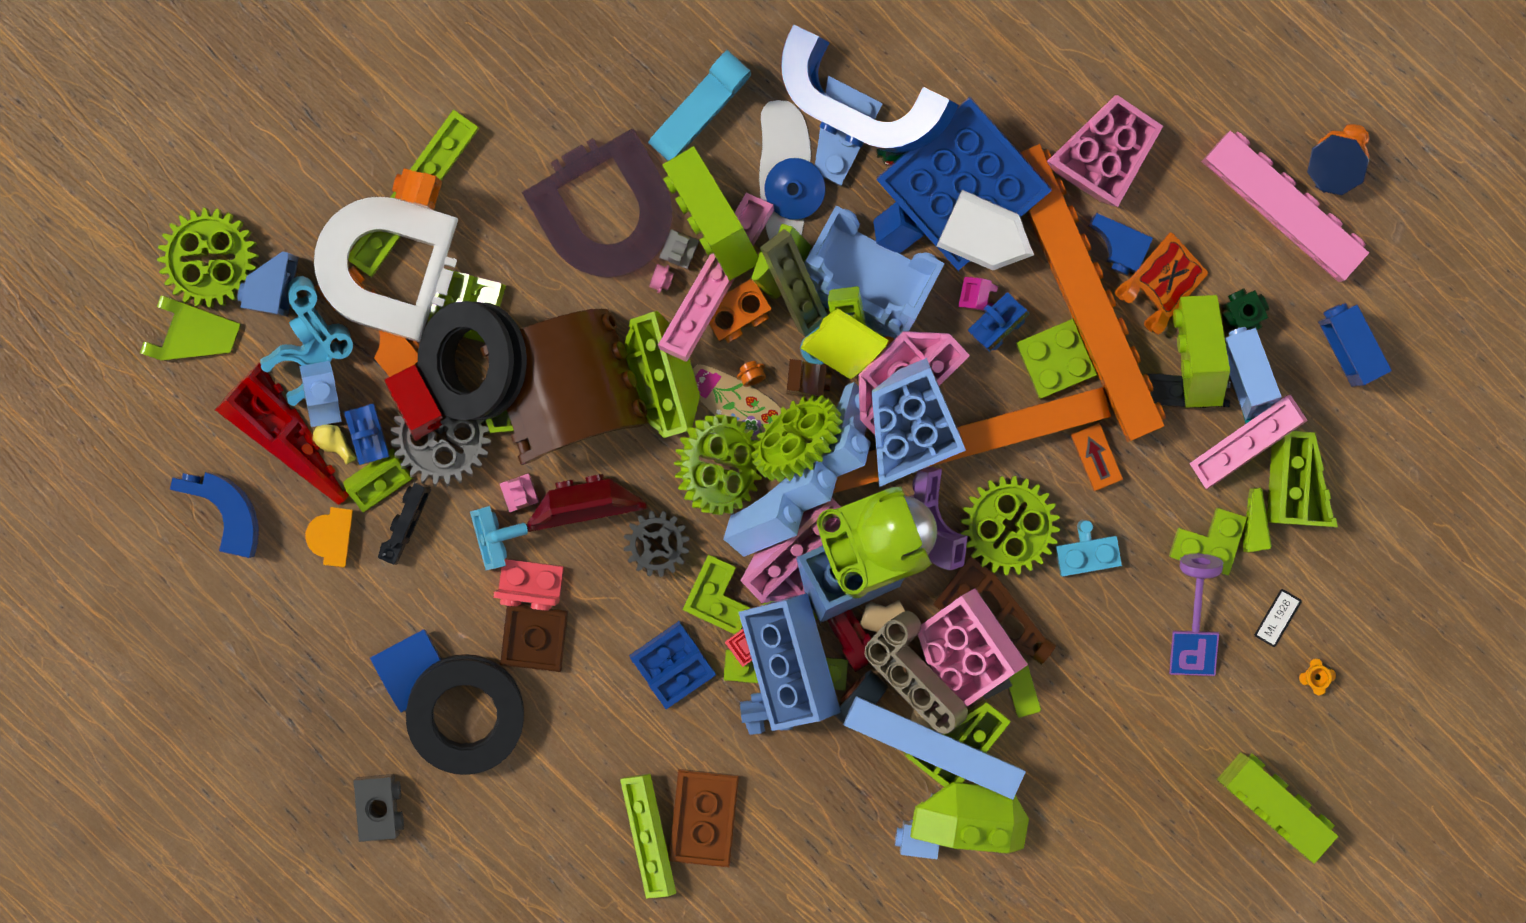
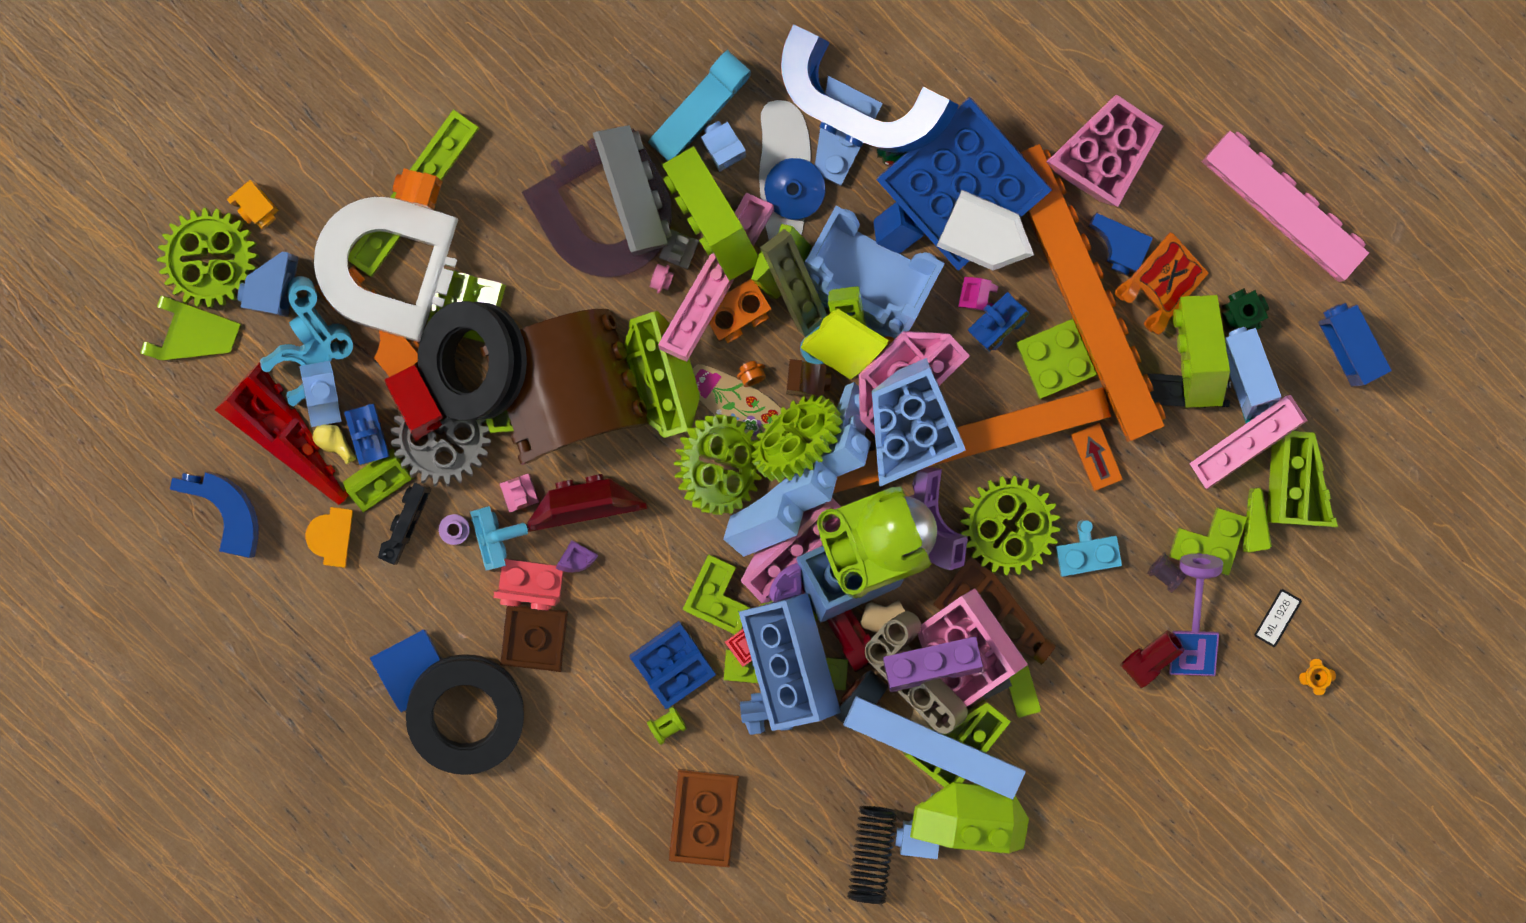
dark grey brick [353,774,404,842] -> none
lime plate [620,774,676,899] -> none
dark grey gear [624,511,690,577] -> none
lime wedge [1217,752,1339,864] -> none
dark blue piece [1307,124,1369,196] -> none
none -> light orange brick [227,180,279,230]
none -> lavender plate [439,514,470,545]
none -> medium lavender tile [556,540,598,572]
none -> light grey slope [593,125,672,257]
none -> lime bush [647,706,687,745]
none -> light blue arch [701,121,746,172]
none -> medium lavender tile [769,563,802,602]
none -> black piece [847,806,898,904]
none -> medium lavender arch [883,636,983,692]
none -> dark red piece [1120,630,1185,689]
none -> bush [1147,553,1187,593]

